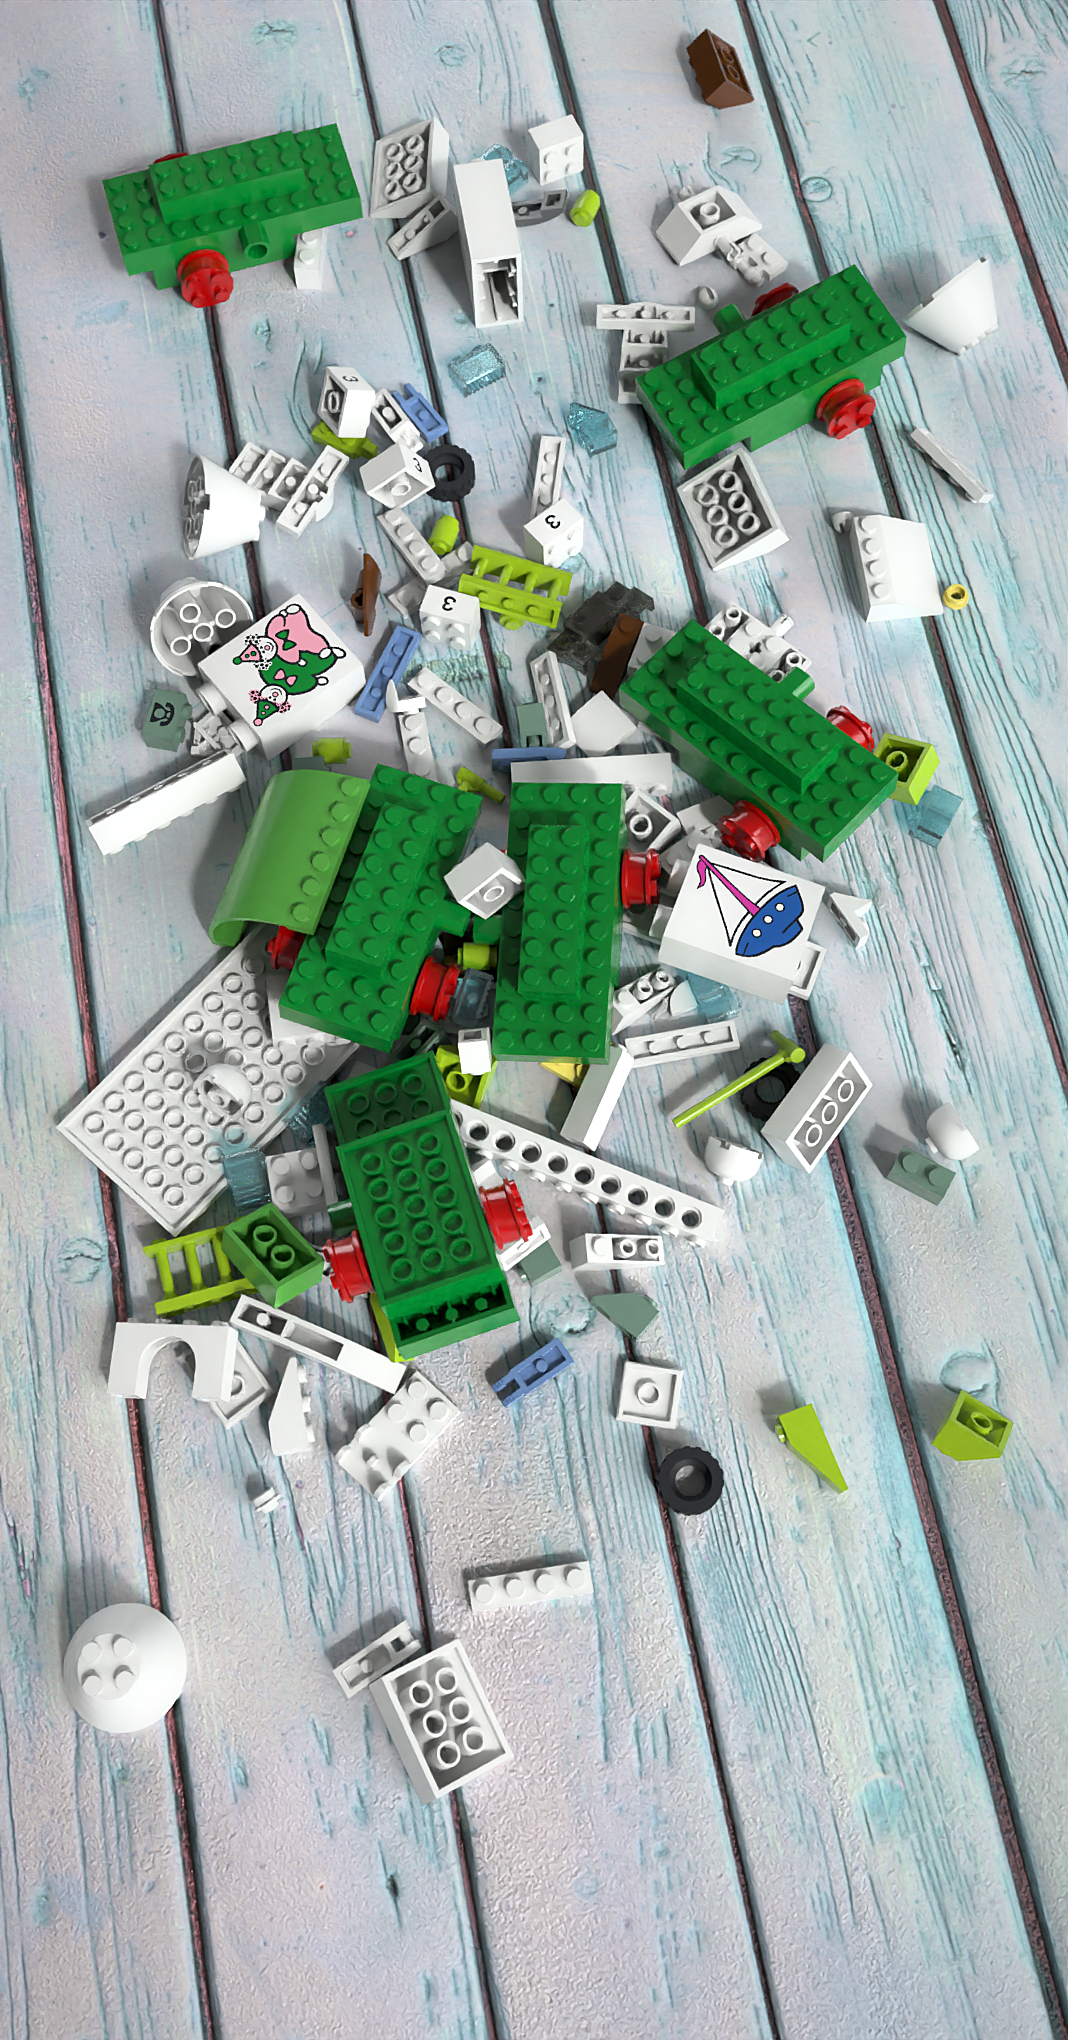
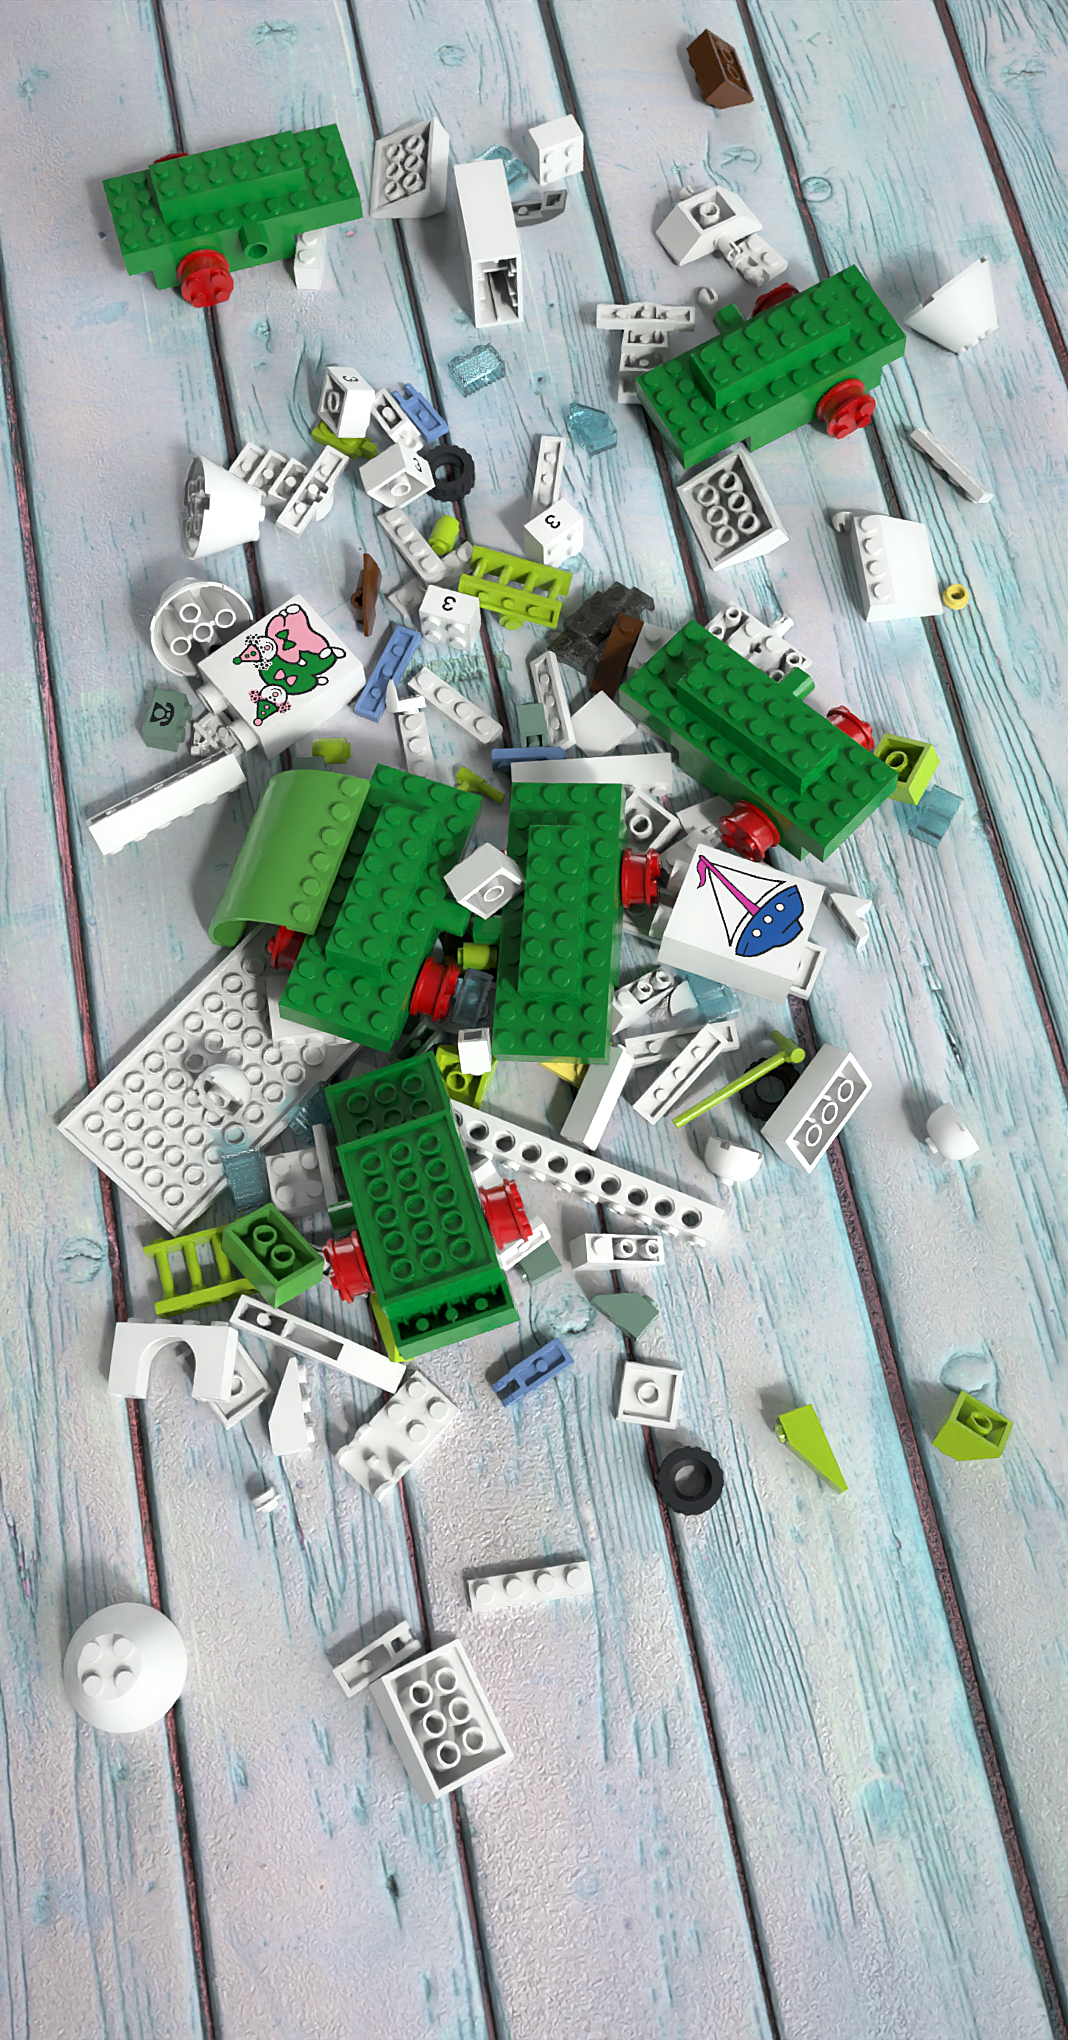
white slope [387,193,458,260] -> none
lime brick [570,190,600,227] -> none
sand green brick [886,1146,956,1206] -> none
none -> white plate [631,1023,729,1126]

